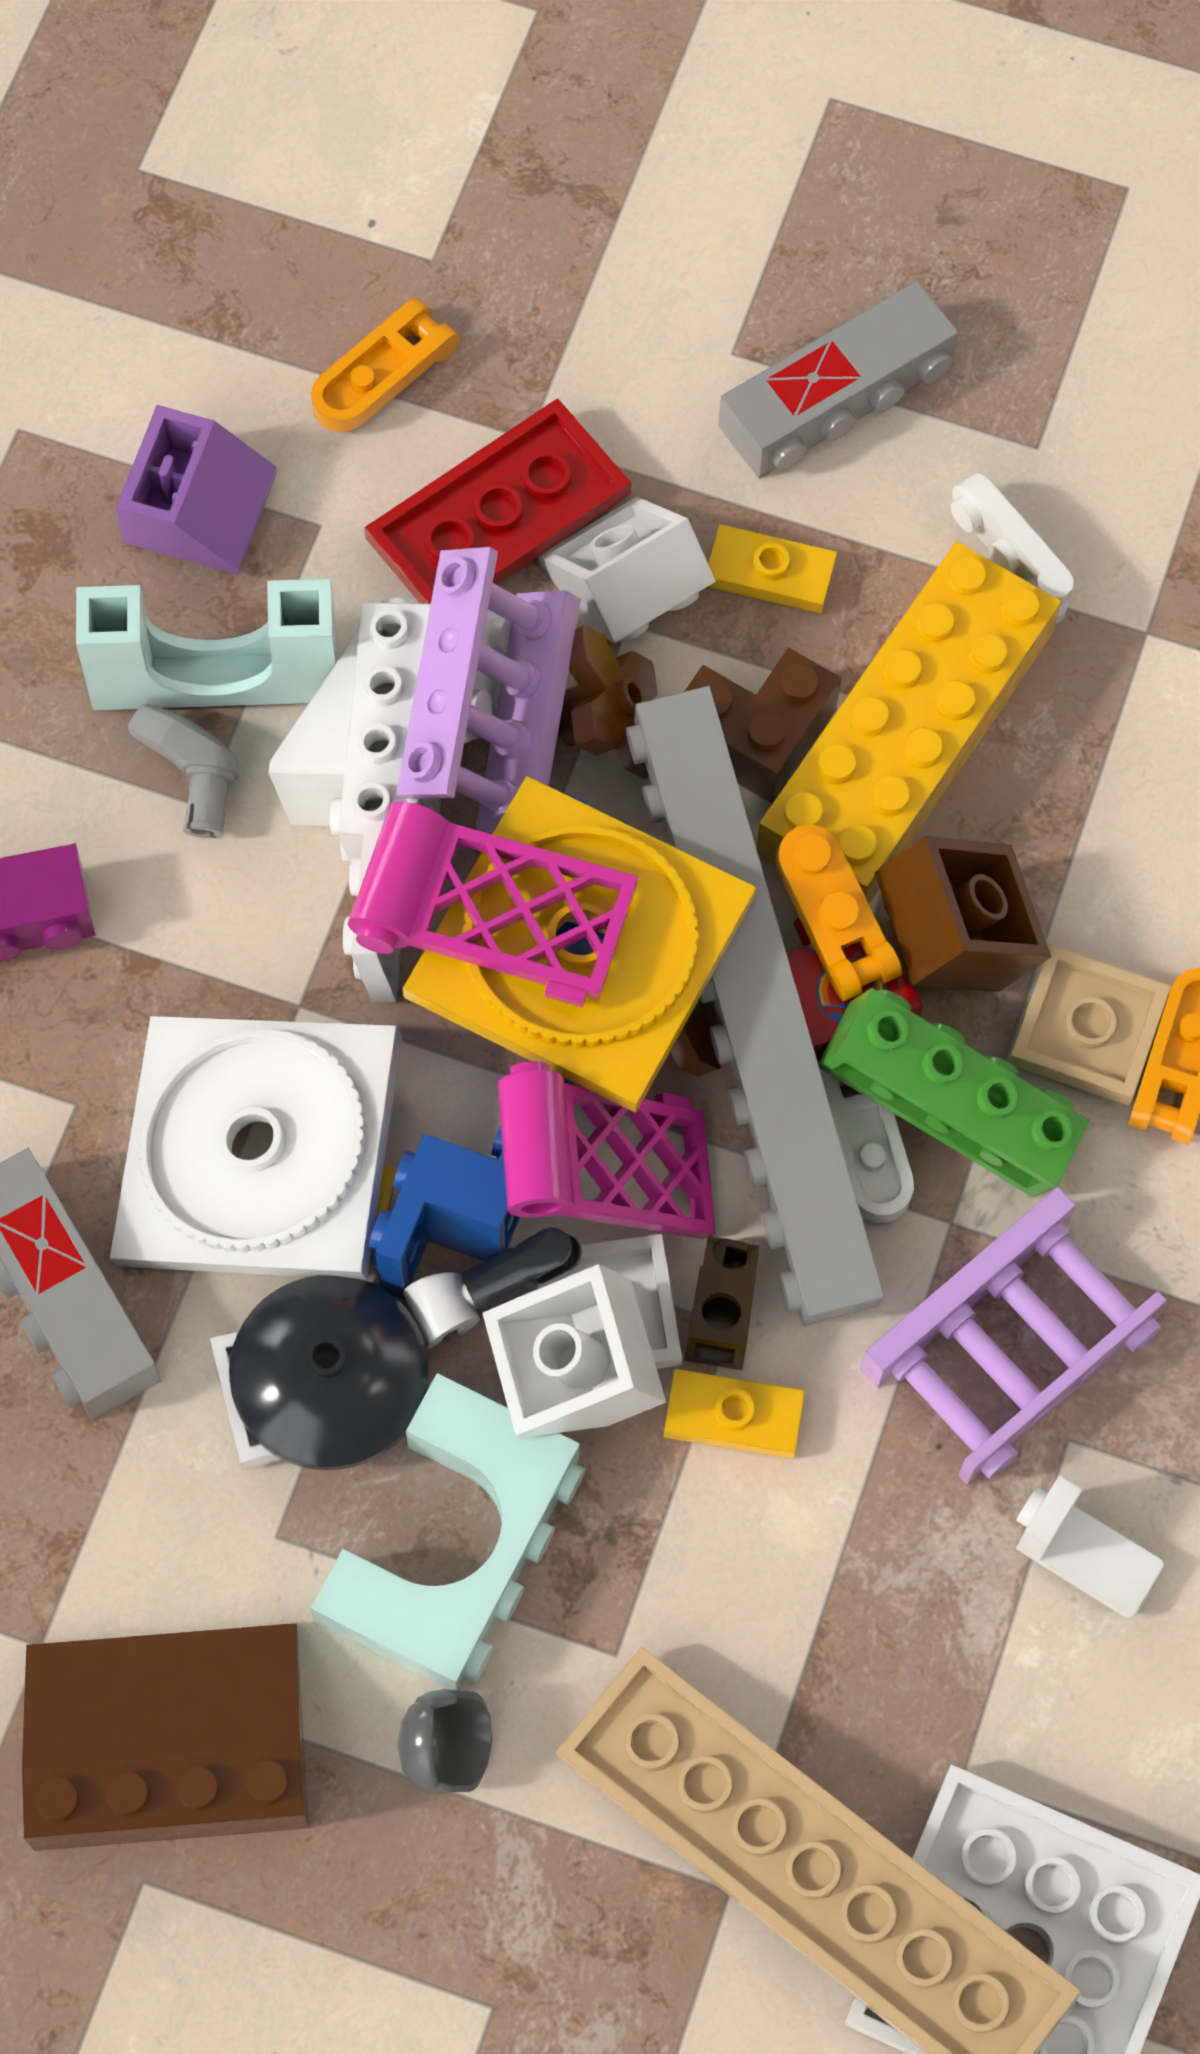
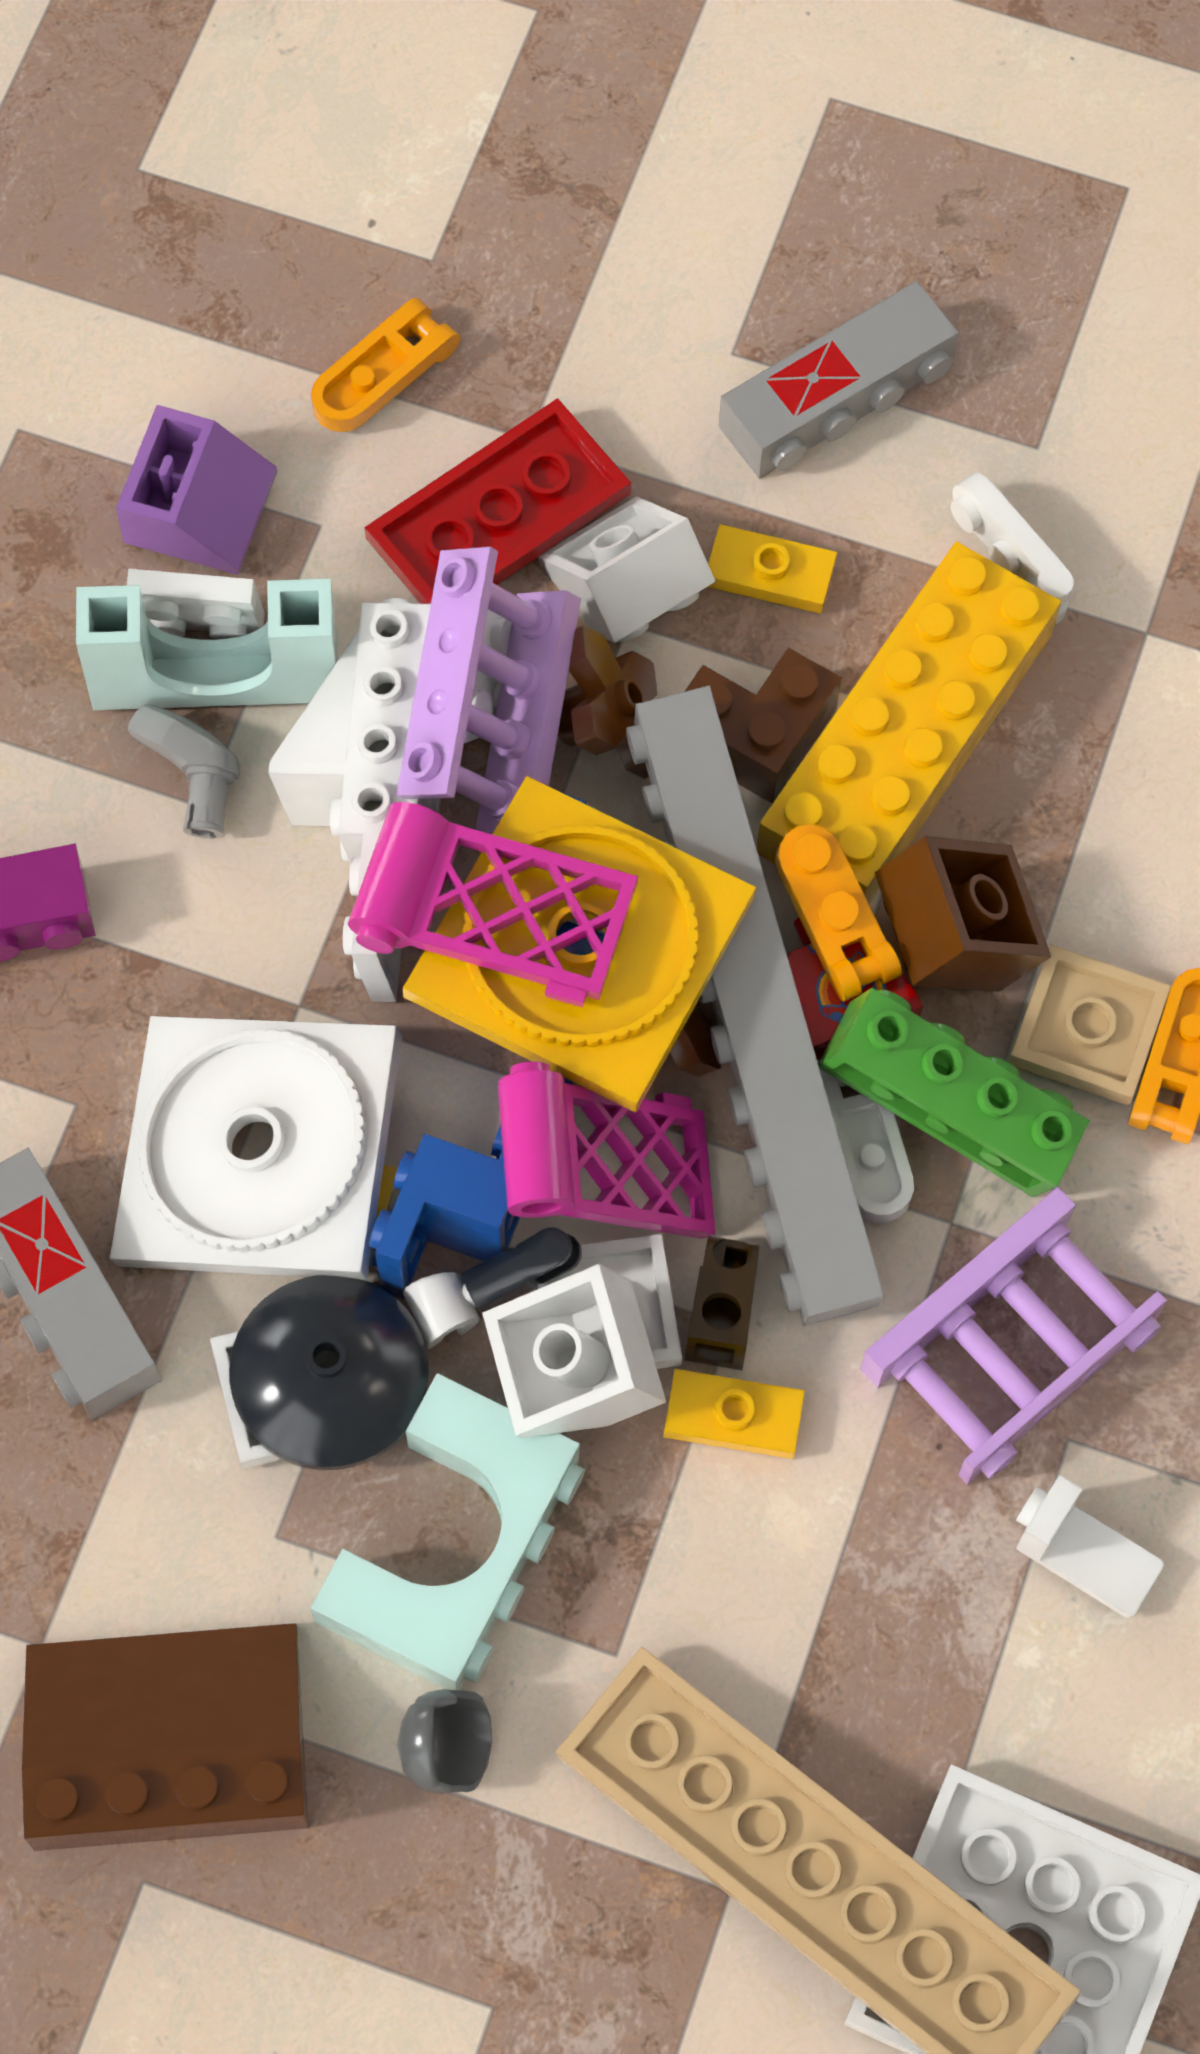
none -> white plate [127,569,265,640]

